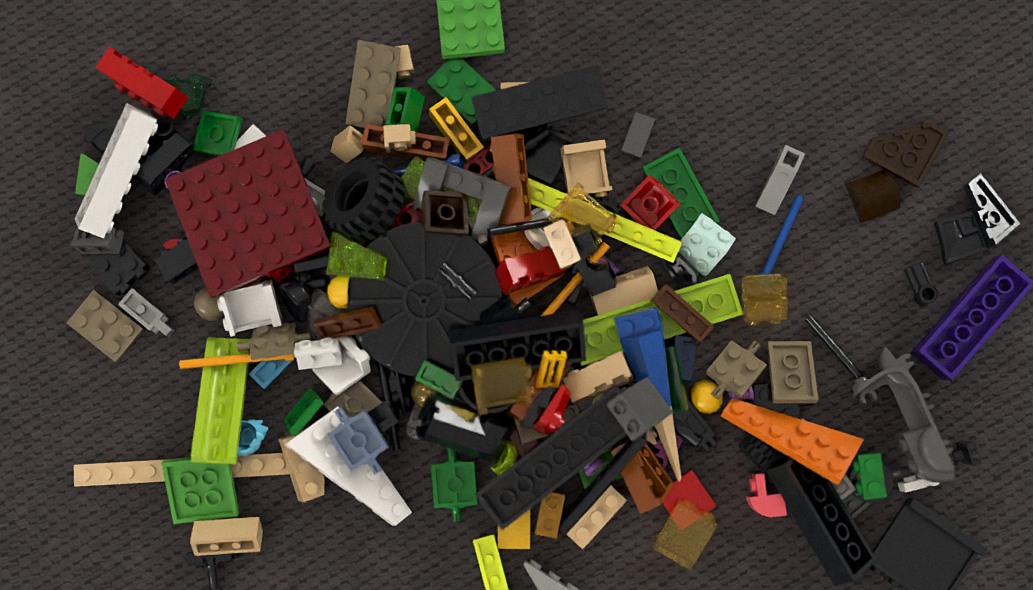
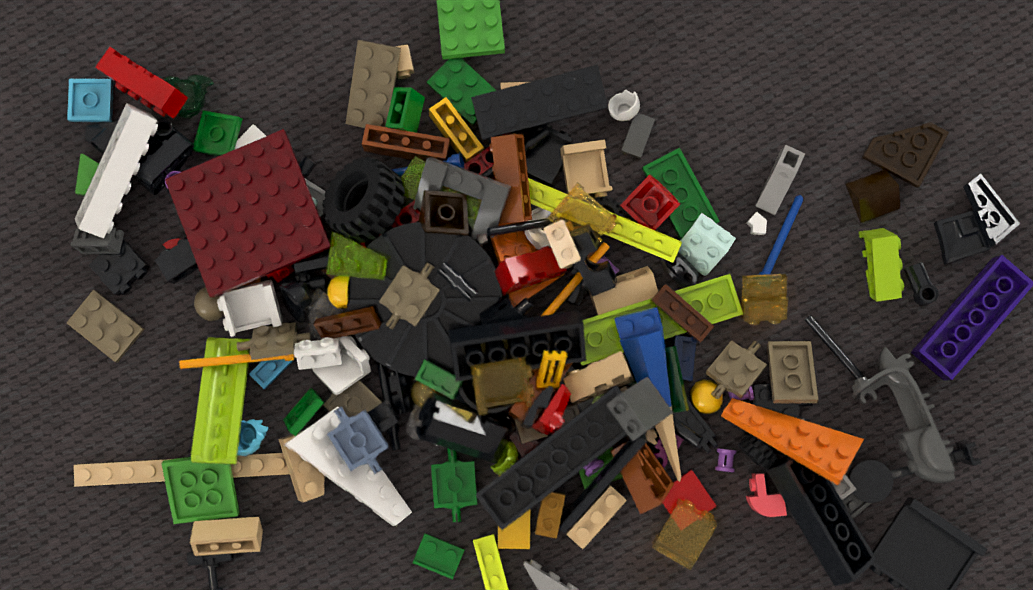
light grey hinge [118,288,175,337] -> none
tan panel [330,126,363,163] -> none
tan brick [384,124,416,153] -> none
green brick [852,452,887,500] -> none
white plate [898,475,939,492] -> none
none -> medium azure plate [67,79,114,122]
none -> dark tan plate [379,262,440,329]
none -> green plate [413,533,465,580]
none -> white hair [608,90,640,121]
none -> medium lavender bush [715,448,736,472]
none -> white piece [746,212,767,235]
none -> lime wedge [859,228,904,302]

